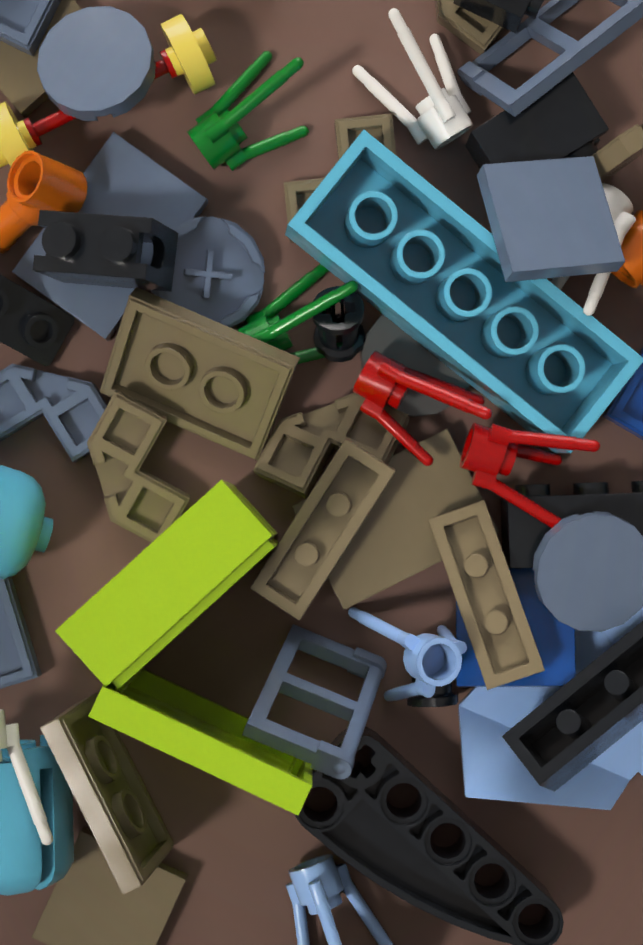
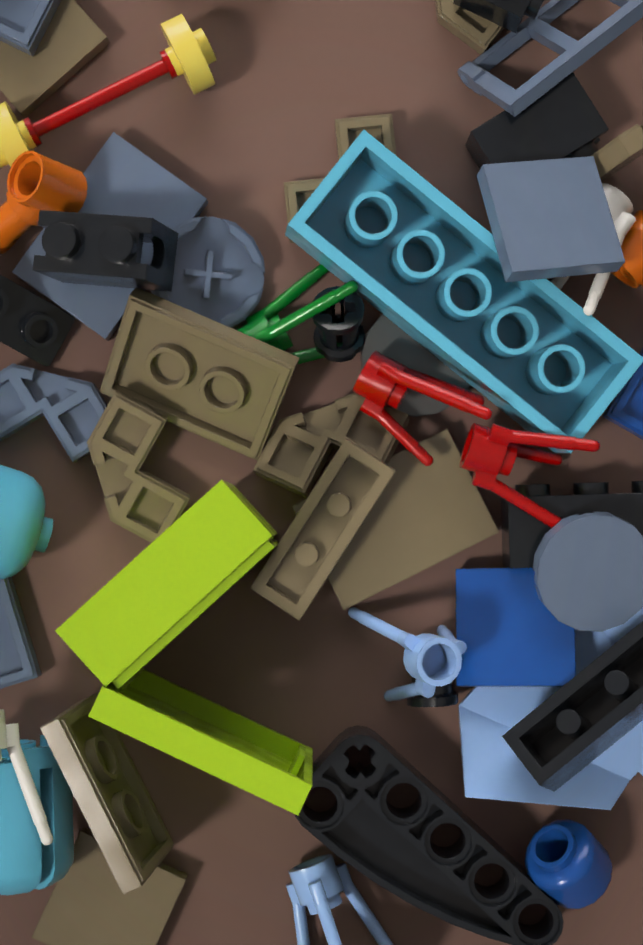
sand blue tile [37,6,156,121] -> none
green plant [187,51,309,171] -> none
sand blue window [242,624,387,779] -> none
white plant [352,8,474,150] -> none
dark tan plate [428,500,545,690] -> none
none -> blue head [524,819,613,909]

